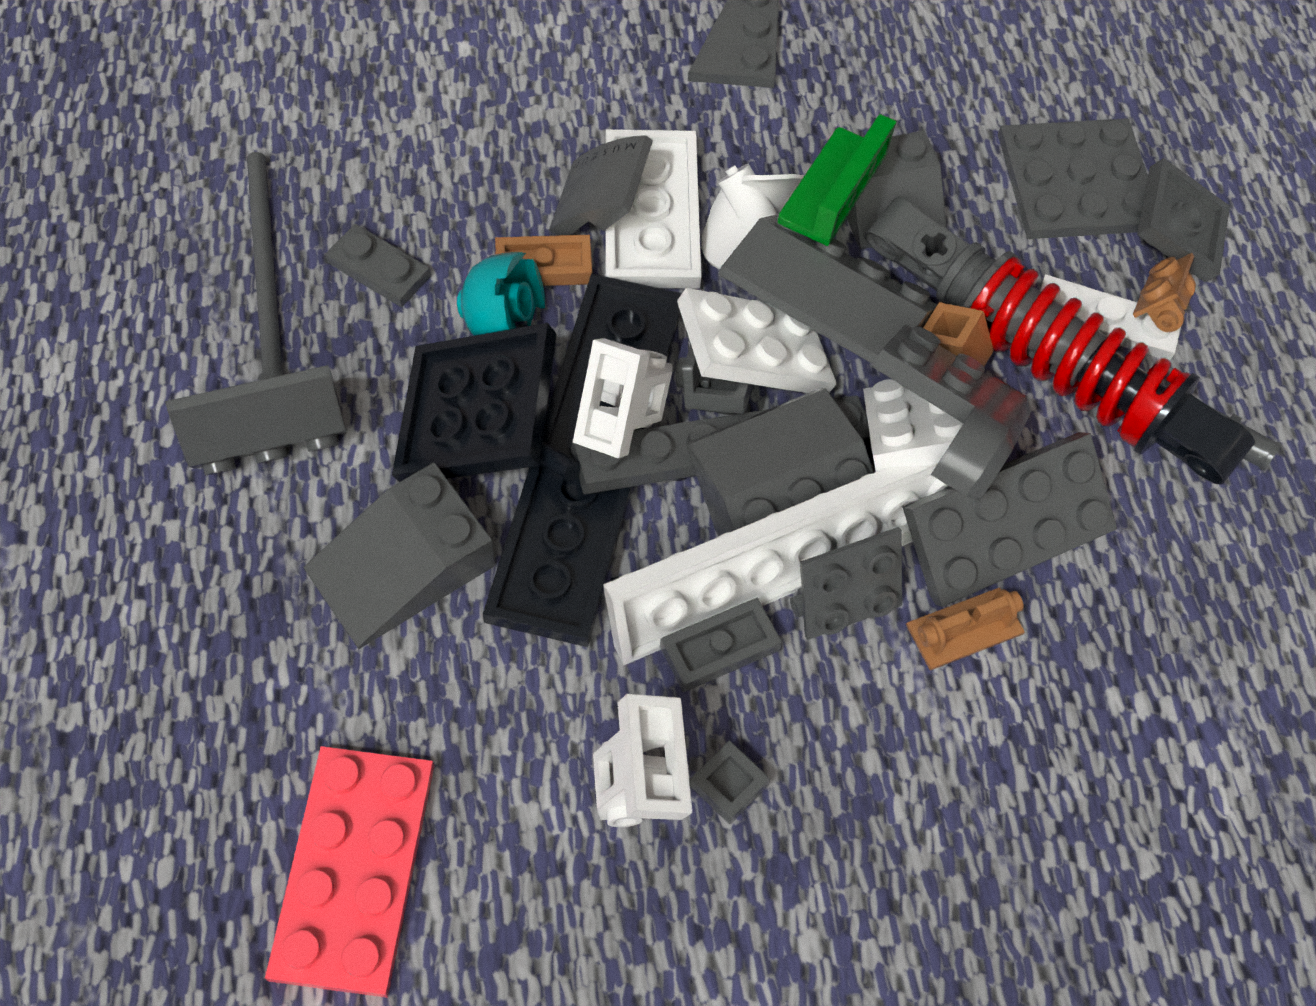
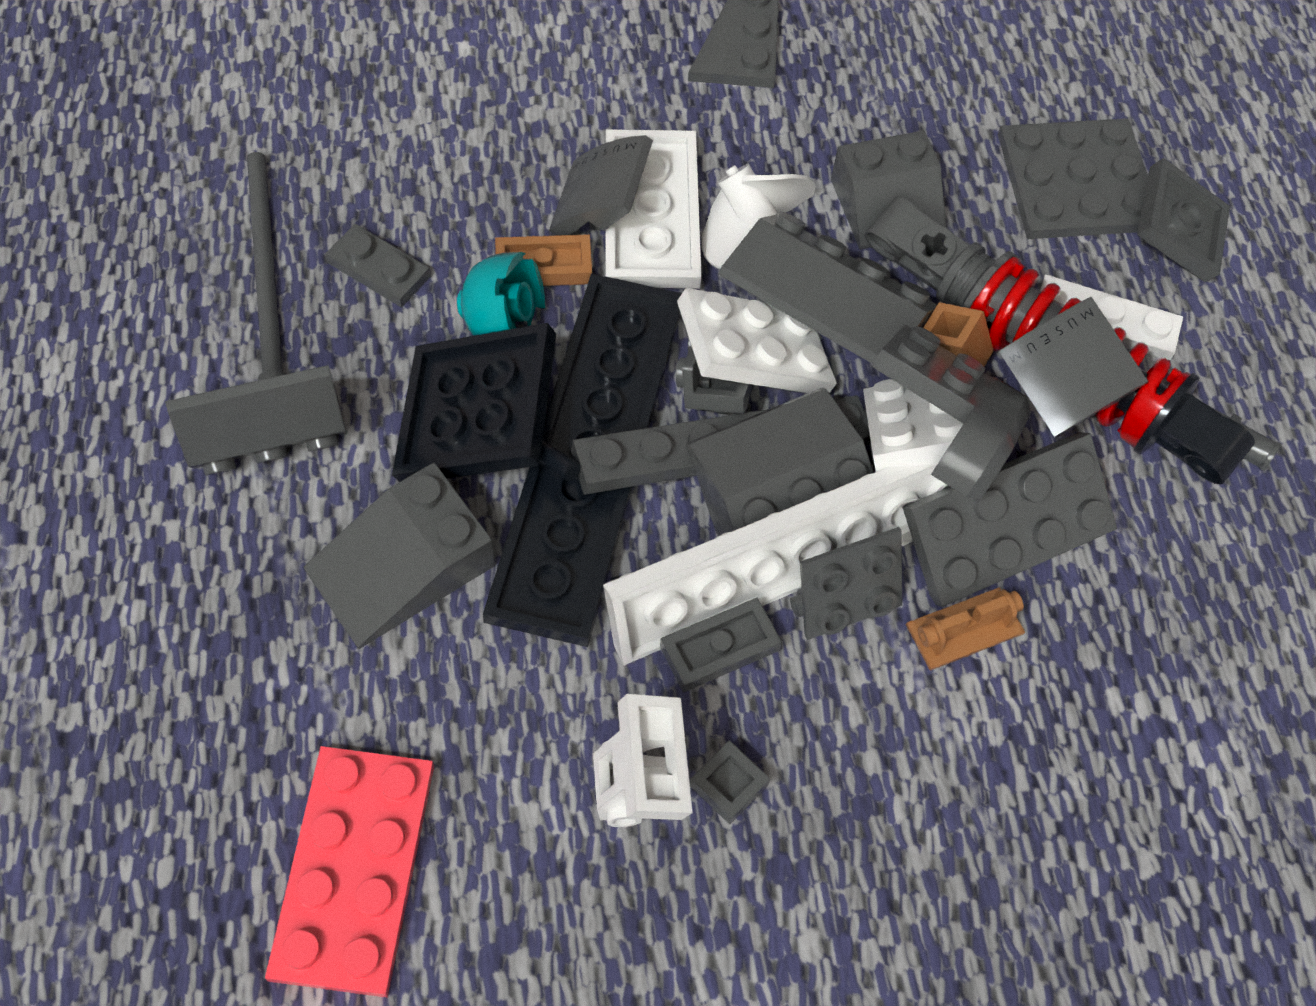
white tile [573,338,672,458] -> none
green panel [777,113,897,246] -> none
medium nougat hinge [1133,253,1196,332] -> none
none -> dark grey slope [999,297,1149,437]

